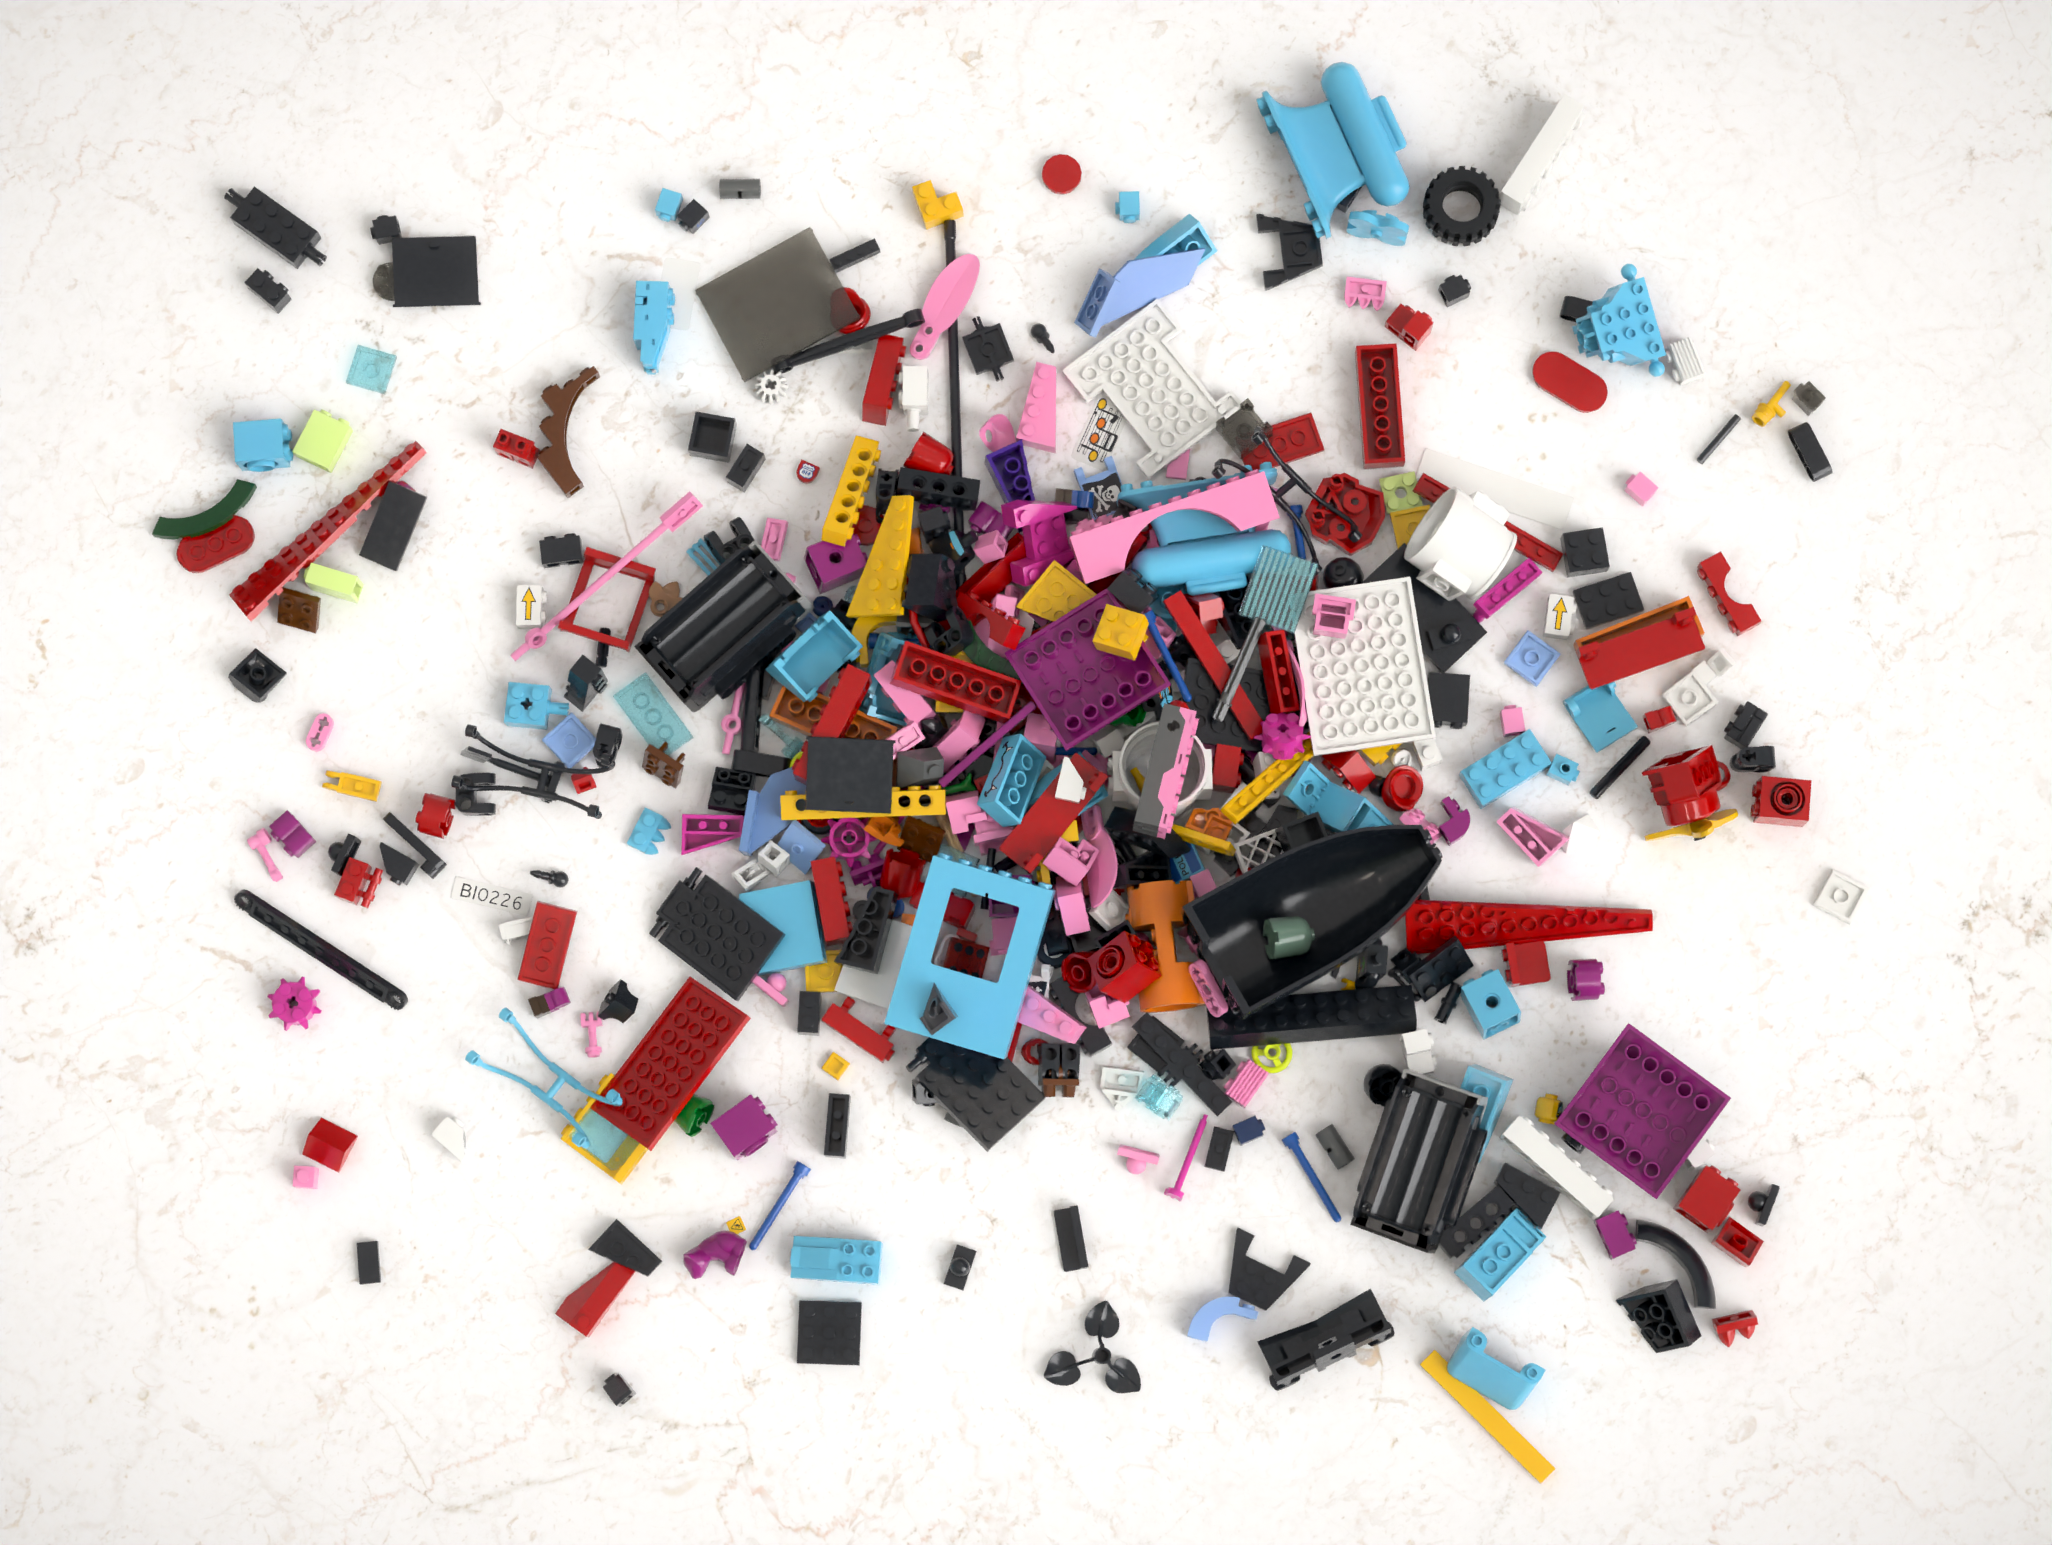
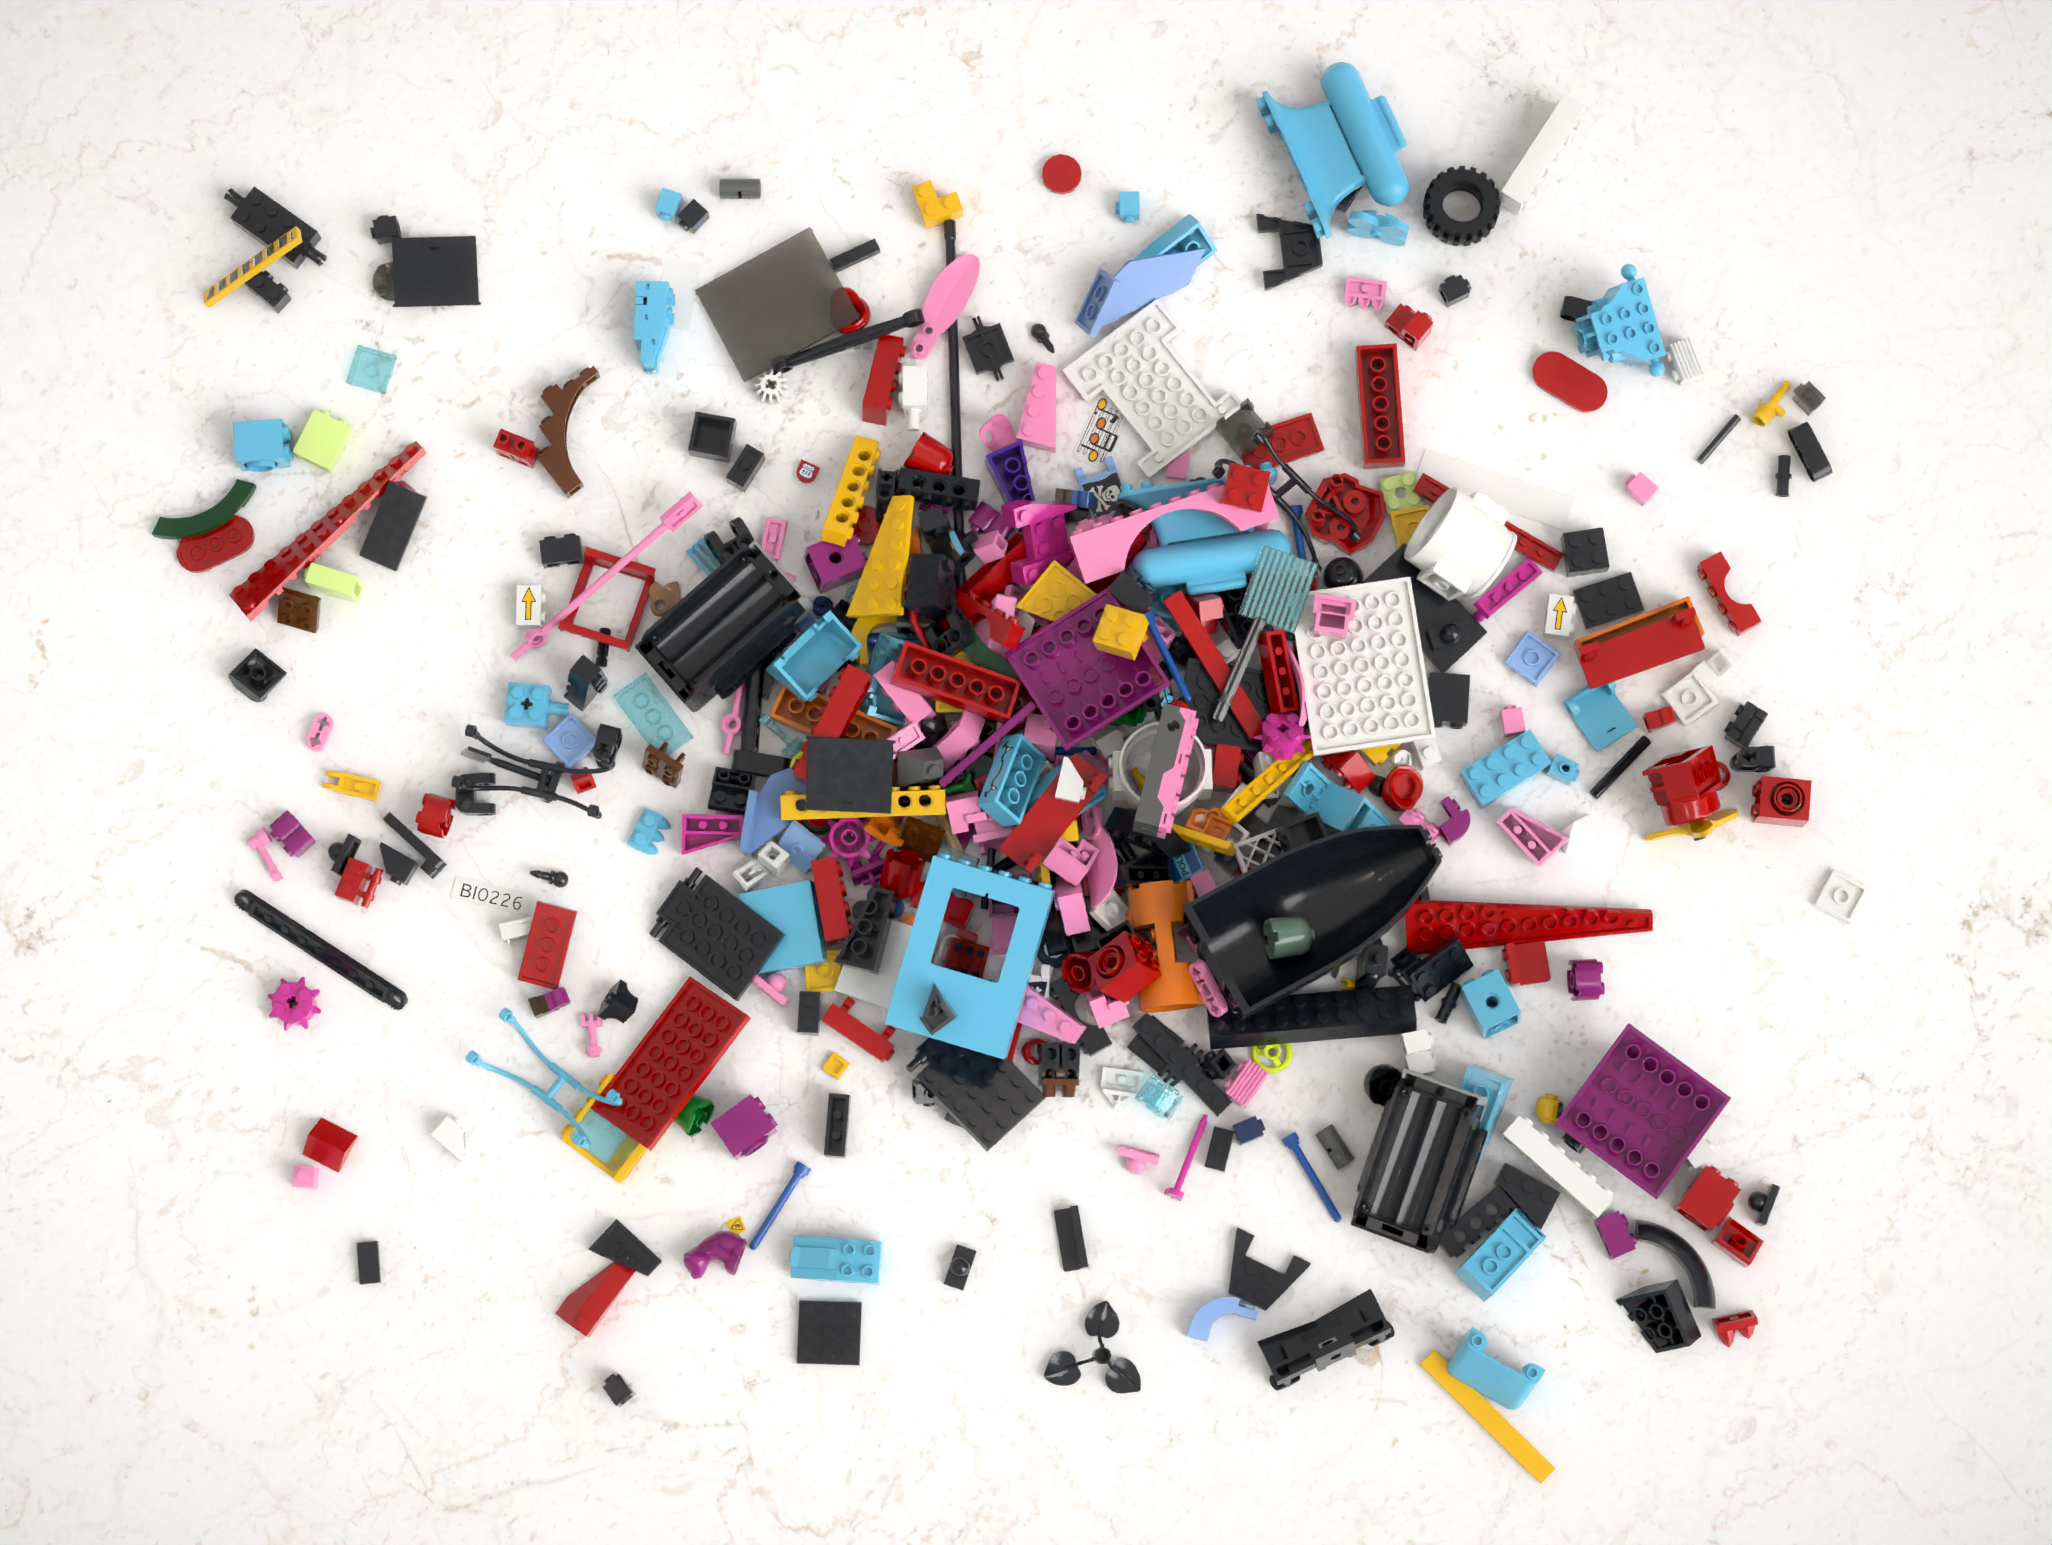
none -> yellow tile [203,226,302,308]
none -> red brick [1220,463,1271,513]
none -> black pin [1775,455,1792,497]

